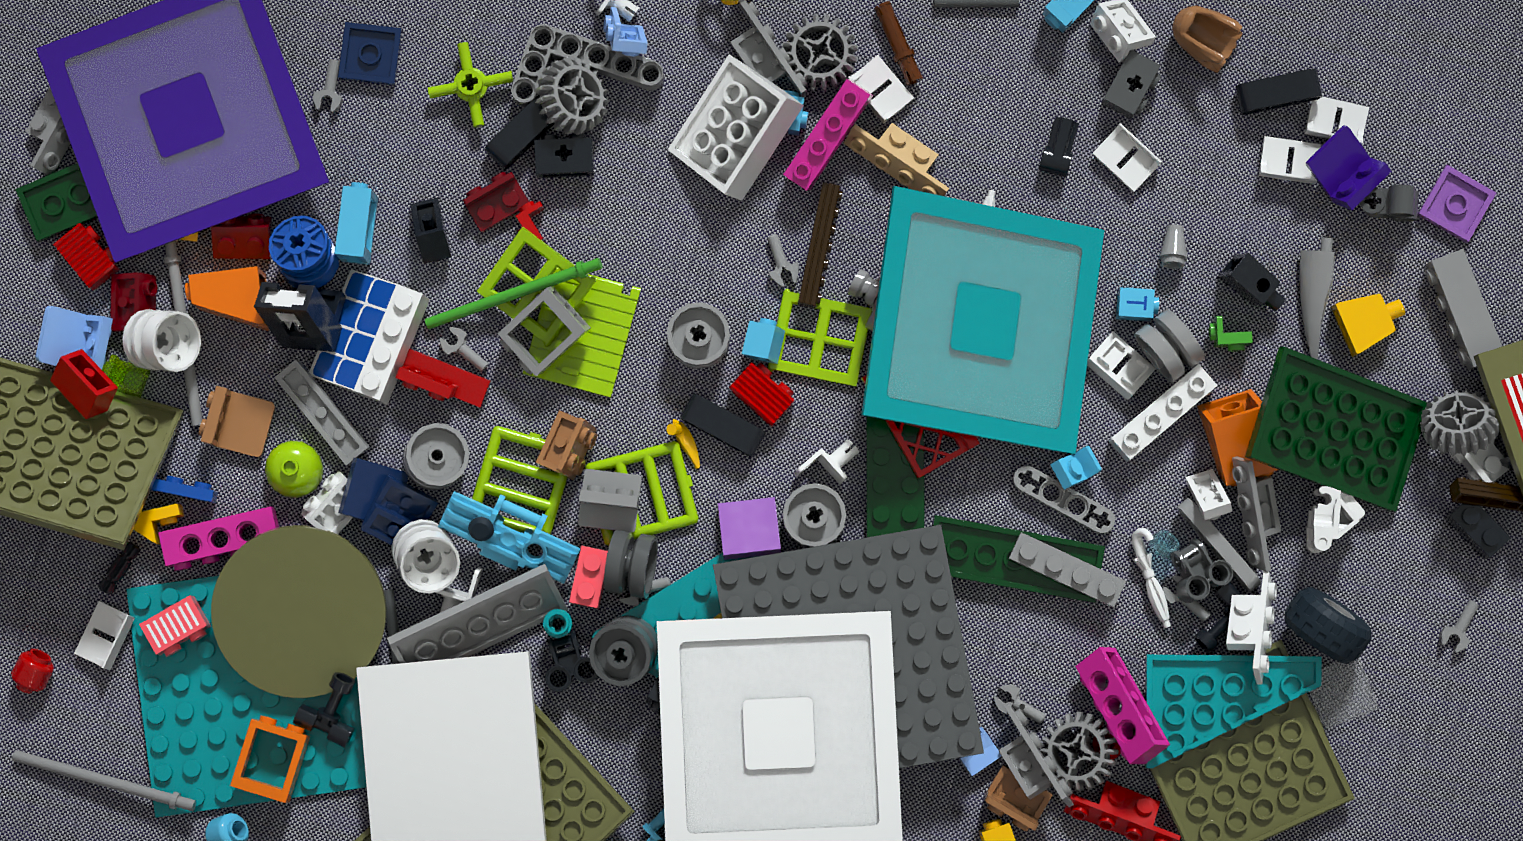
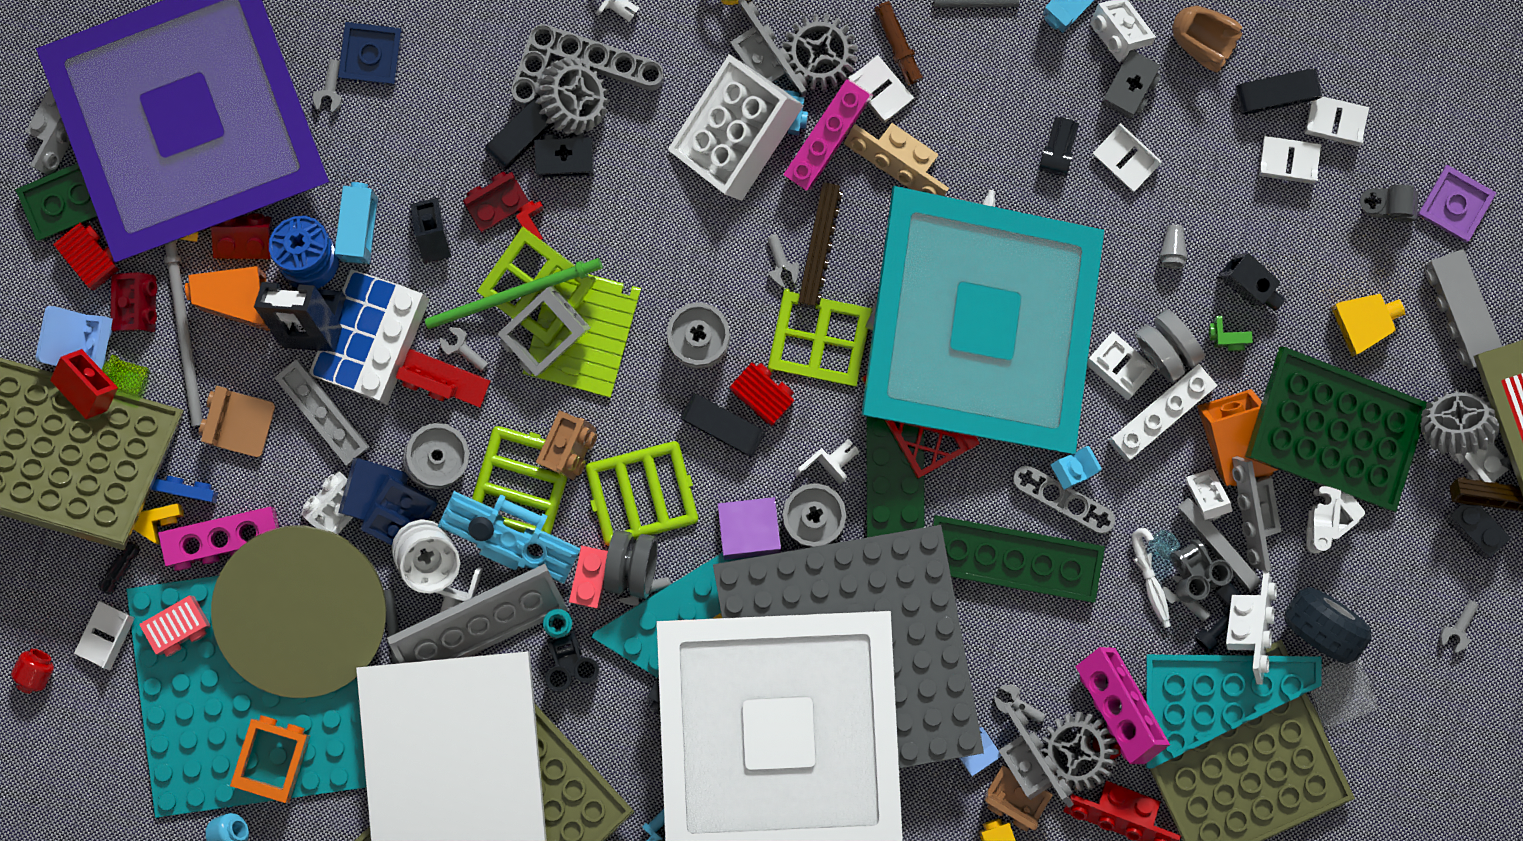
light grey bar [12,750,196,812] -> none
white wheel [122,309,201,372] -> none
lime cylinder [265,440,324,498] -> none
black bar [293,672,355,748] -> none
lime bar [428,42,513,128] -> none
light grey bracket [578,469,642,532] -> none
dark grey wheel [589,615,658,686] -> none
light blue bracket [603,7,648,56] -> none
yellow bar [666,419,700,469] -> none
medium azure brick [742,318,785,364] -> none
light grey wheel [848,269,880,307] -> none
light grey plate [1008,532,1126,608] -> none
medium azure brick [1116,287,1159,321] -> none
light grey piece [1299,237,1335,359] -> none
dark purple bracket [1306,125,1392,210] -> none

